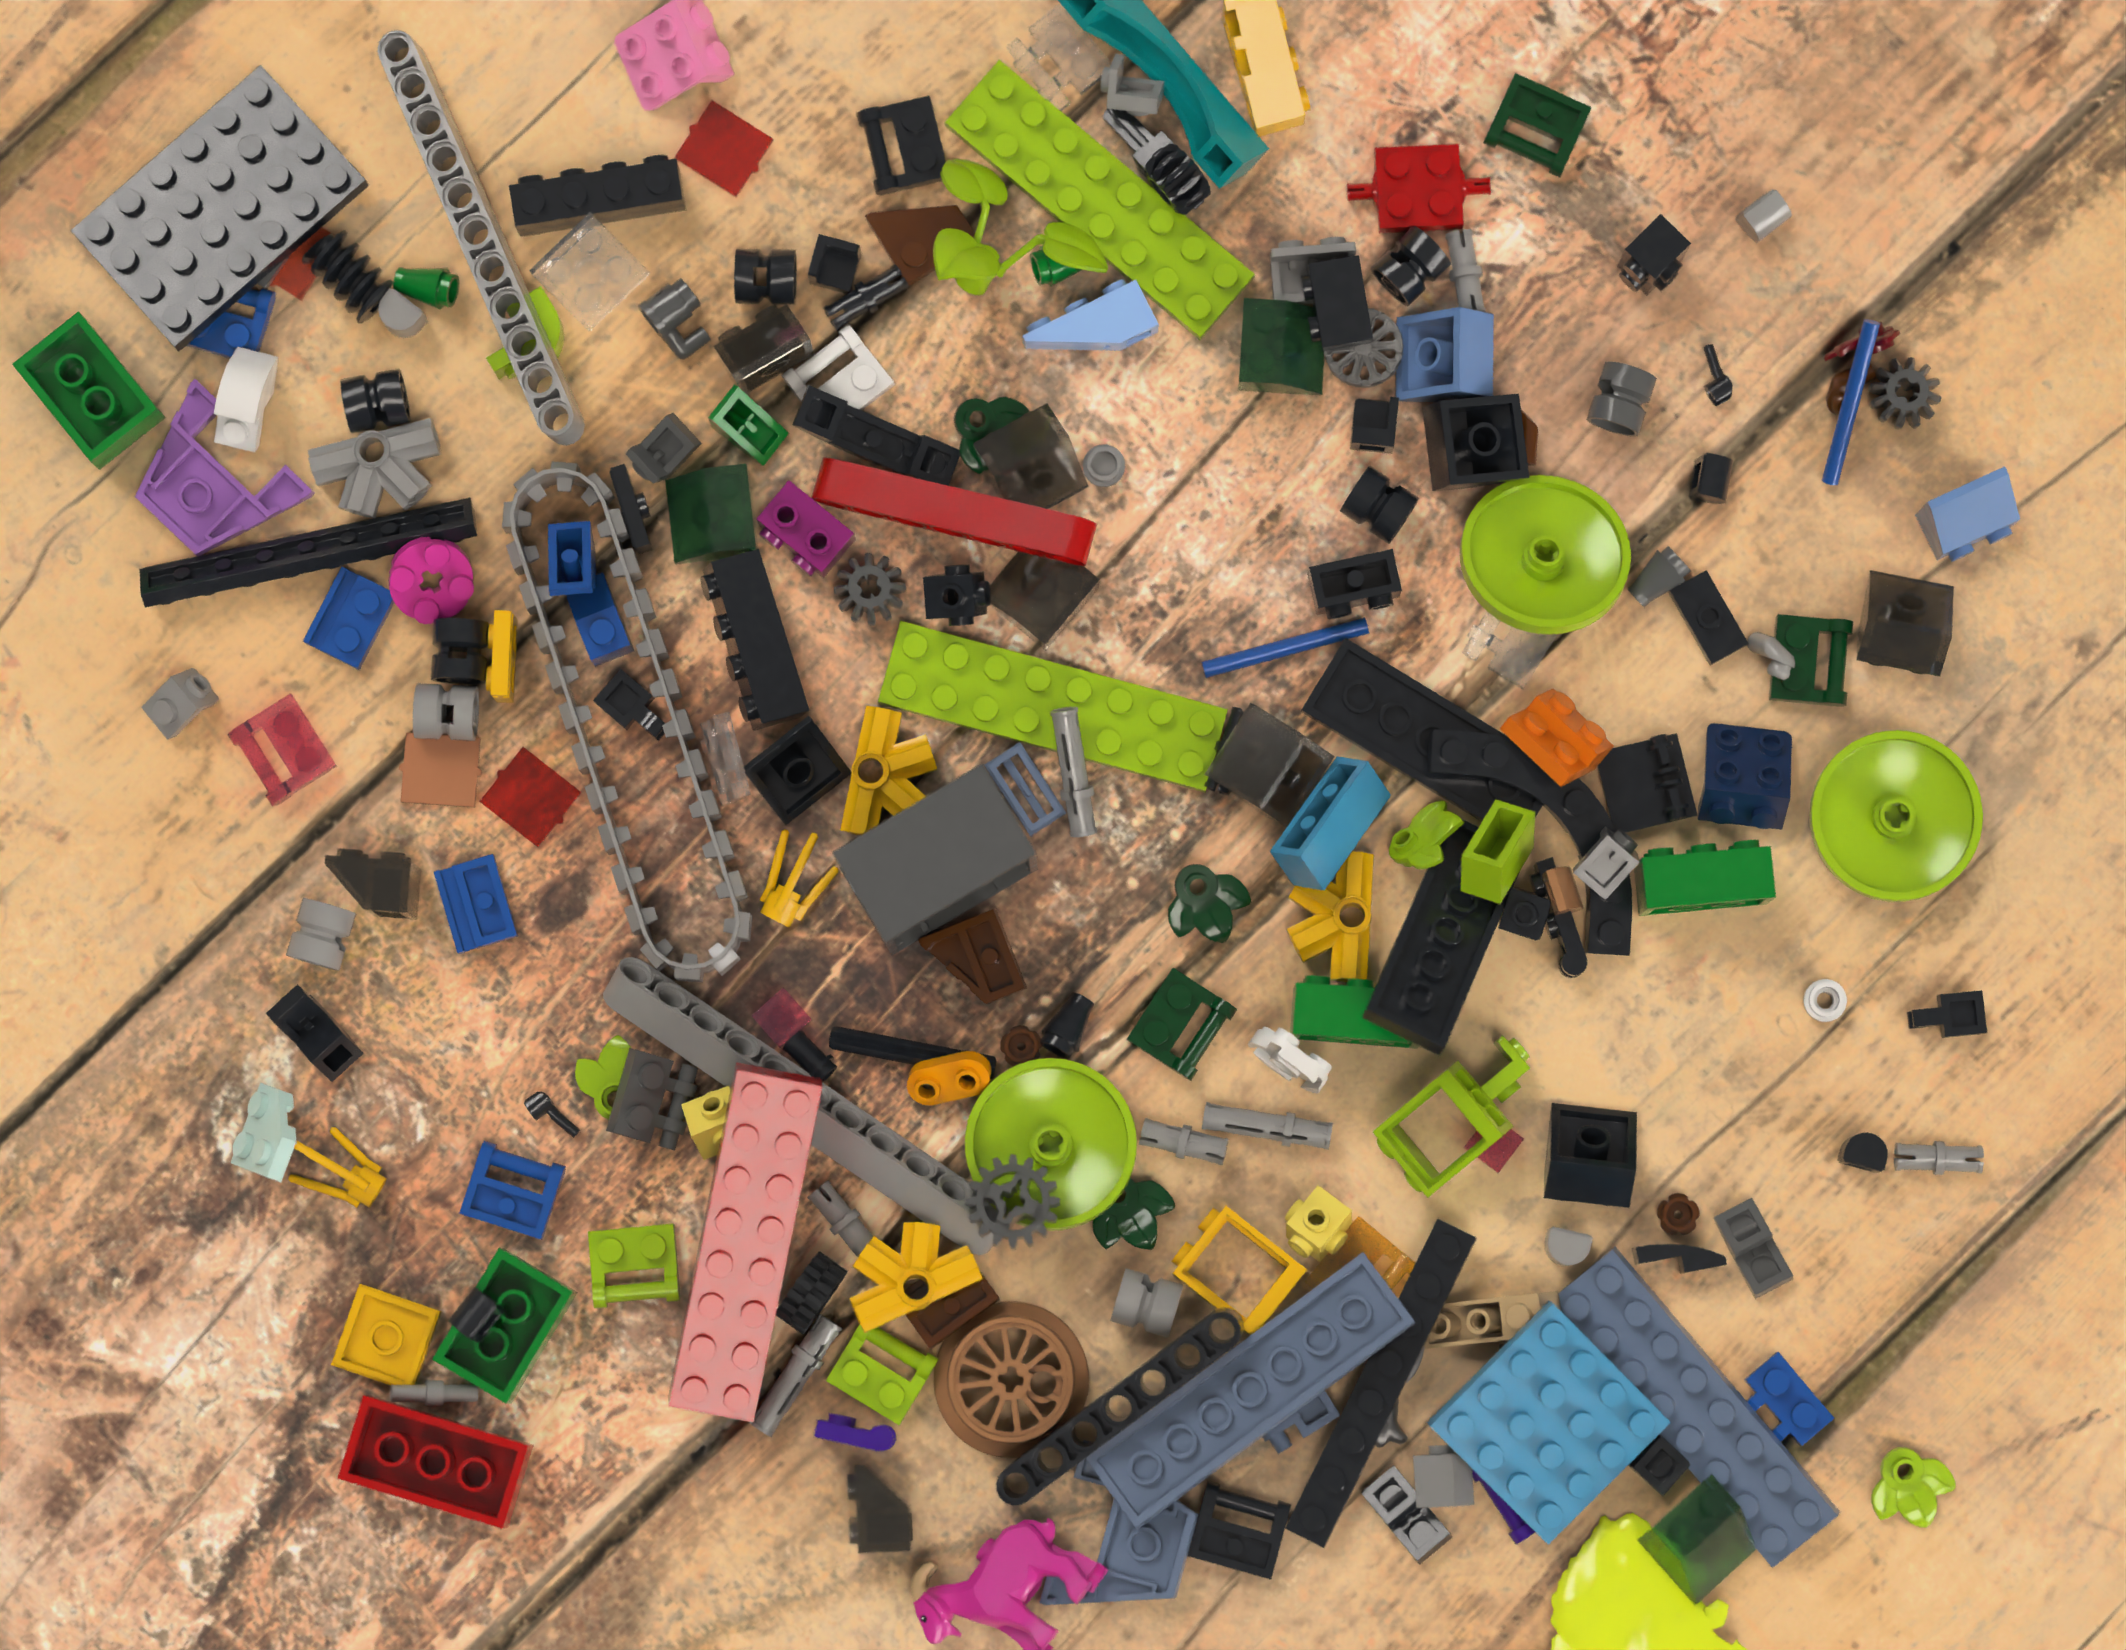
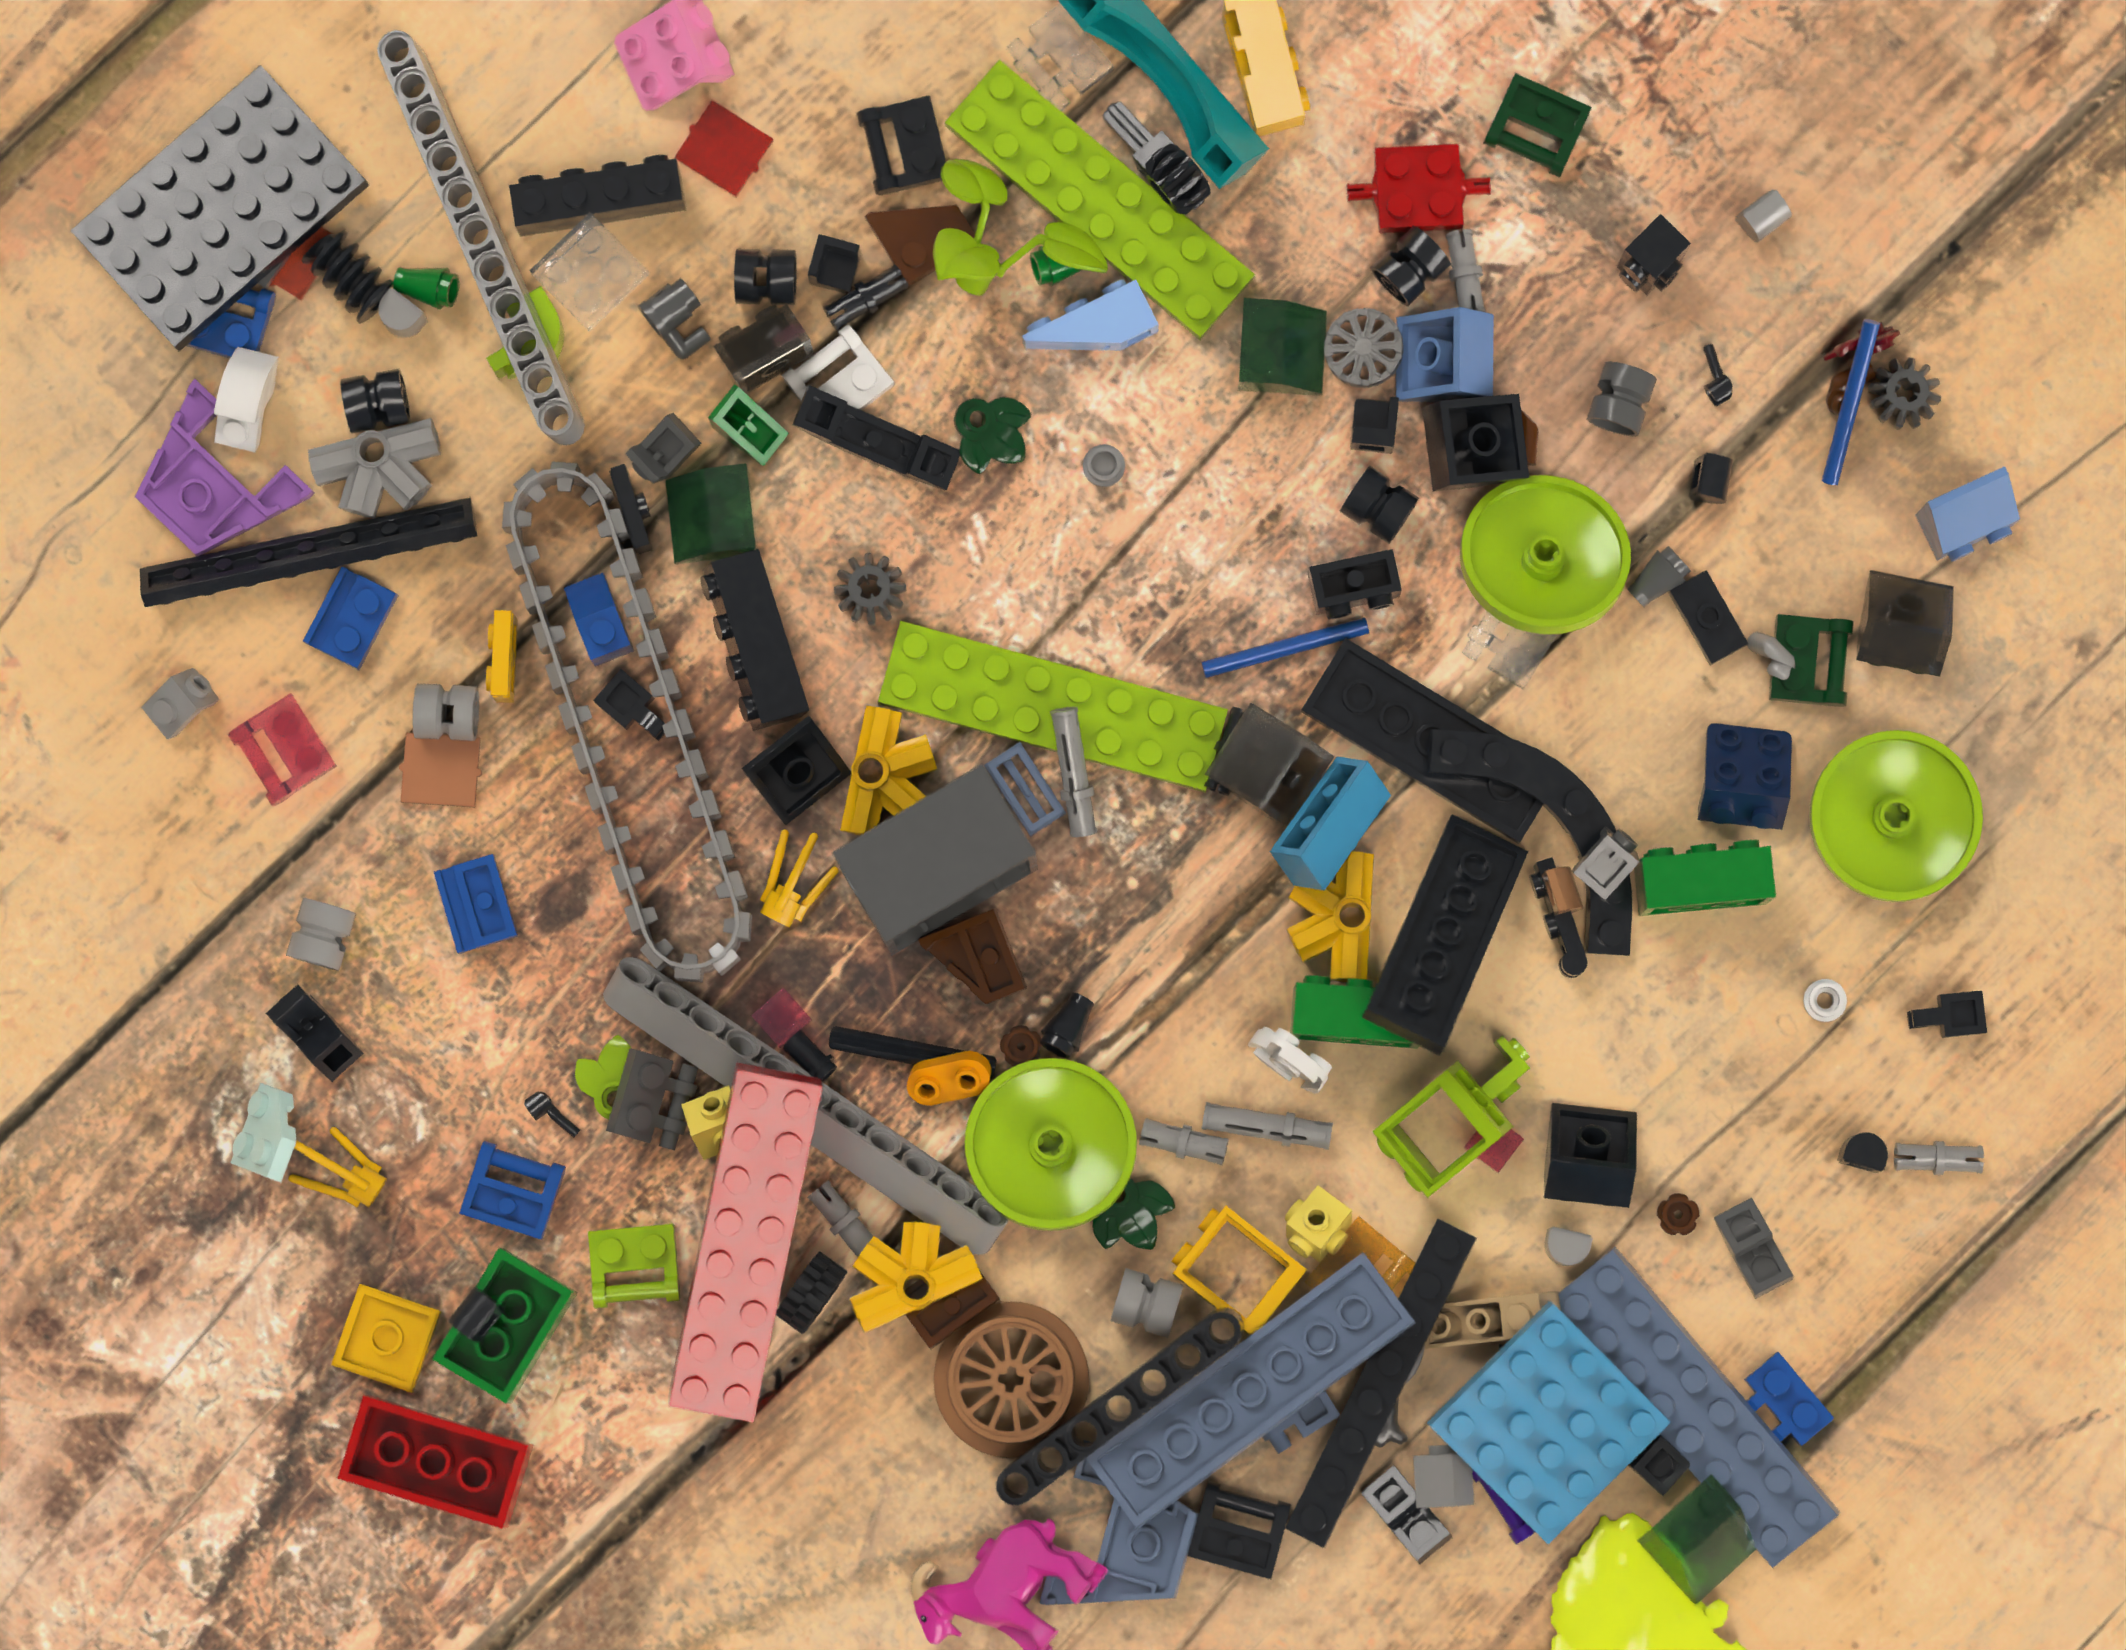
green brick [12,311,166,470] -> none
clear smoke slope [325,848,421,920] -> none
dark pink plate [388,537,474,624] -> none
light grey bar [390,1380,478,1406] -> none
black wheel [431,618,489,684] -> none
clear red piece [479,747,581,847] -> none
blue slope [548,521,597,596] -> none
clear plate [700,712,751,806] -> none
light grey pin [749,1313,842,1437] -> none
magenta brick [756,480,856,578] -> none
red beam [811,457,1097,566] -> none
dark purple plate [814,1413,896,1451] -> none
lime plate [826,1324,939,1425] -> none
clear smoke slope [847,1464,914,1553] -> none
black brick [923,564,991,626] -> none
dark grey gear [966,1154,1060,1250] -> none
clear smoke slope [973,403,1089,509] -> none
clear smoke slope [990,552,1100,651] -> none
light grey bracket [1101,54,1164,116] -> none
dark green plate [1127,968,1237,1081] -> none
dark green plate [1168,864,1251,943] -> none
light grey bracket [1270,237,1356,307] -> none
black brick [1301,255,1373,352] -> none
lime plate [1389,800,1464,870] -> none
lime brick [1461,799,1535,904] -> none
black bracket [1498,887,1552,940] -> none
orange plate [1499,689,1614,787] -> none
black hinge [1597,733,1698,833] -> none
black slope [1632,1244,1727,1274] -> none
lime plate [1871,1447,1956,1528] -> none

